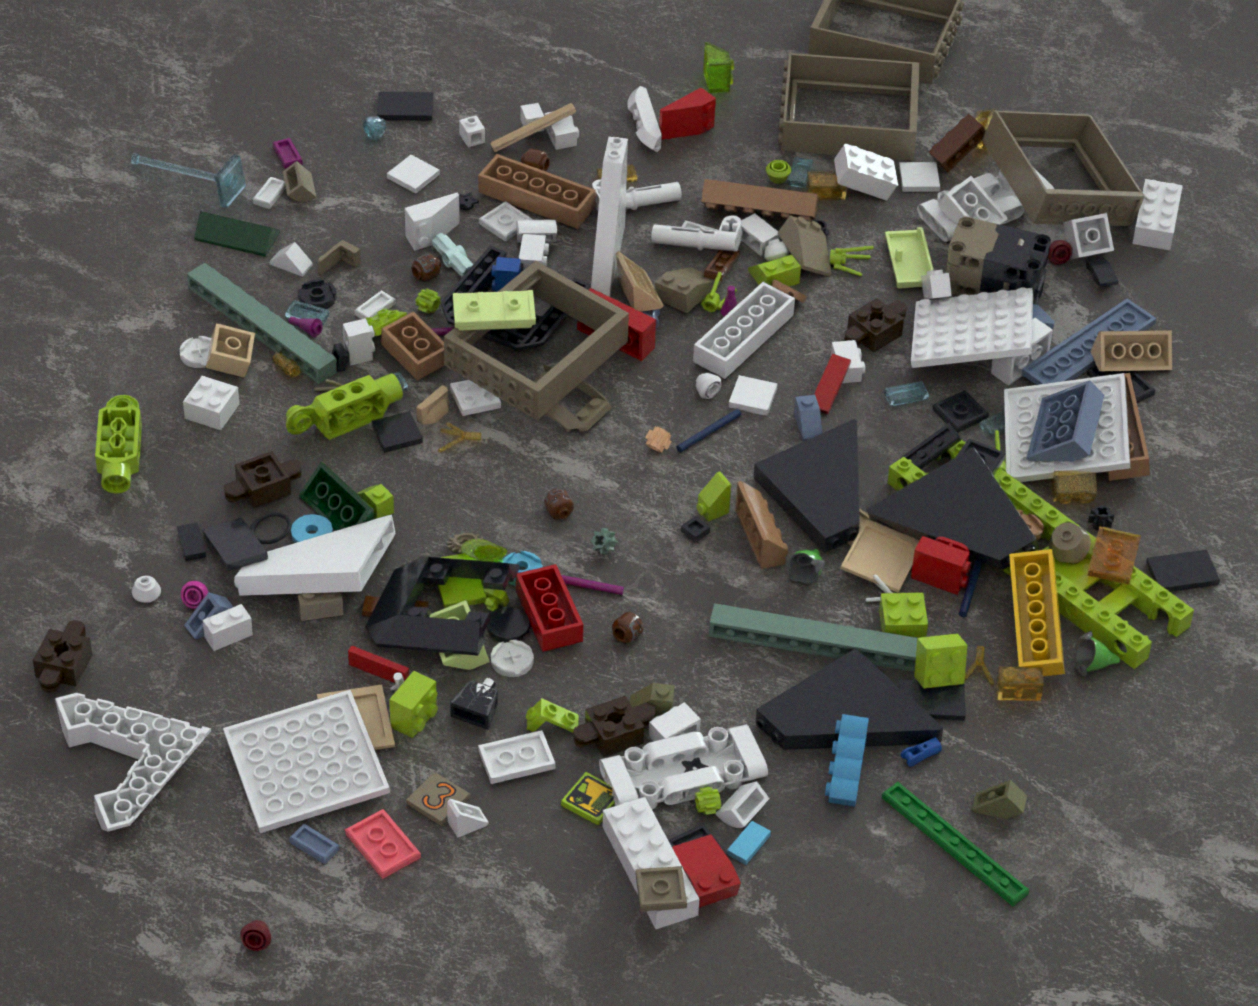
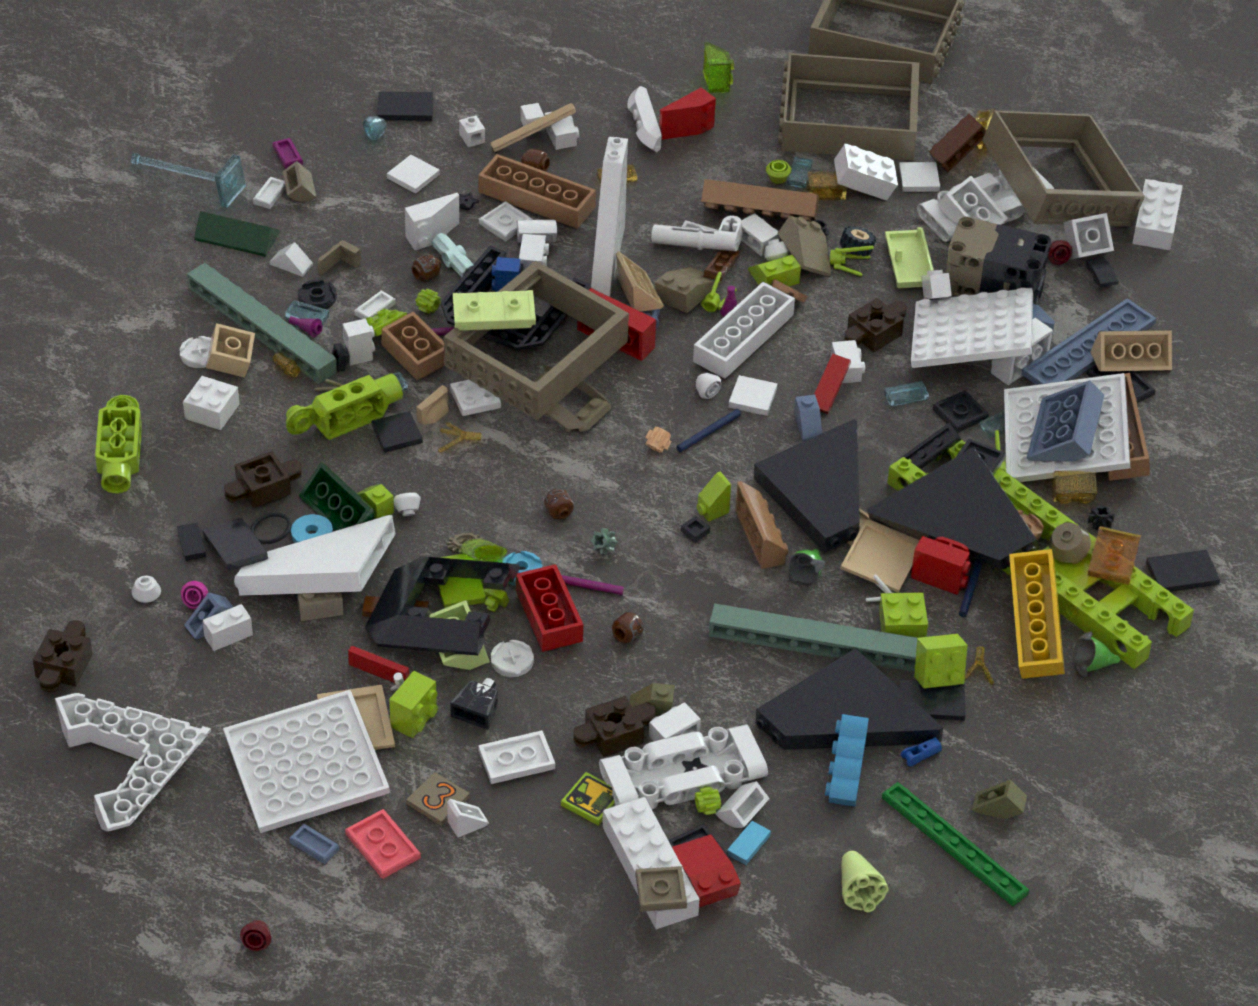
black tile [487,607,530,643] -> none
lime bracket [526,698,579,733] -> none
white piece [592,179,682,211] -> none
clear yellow brick [996,666,1044,701] -> none
none -> white cone [394,493,421,516]
none -> black wheel [839,226,876,256]
none -> yellowish green cone [841,851,889,912]

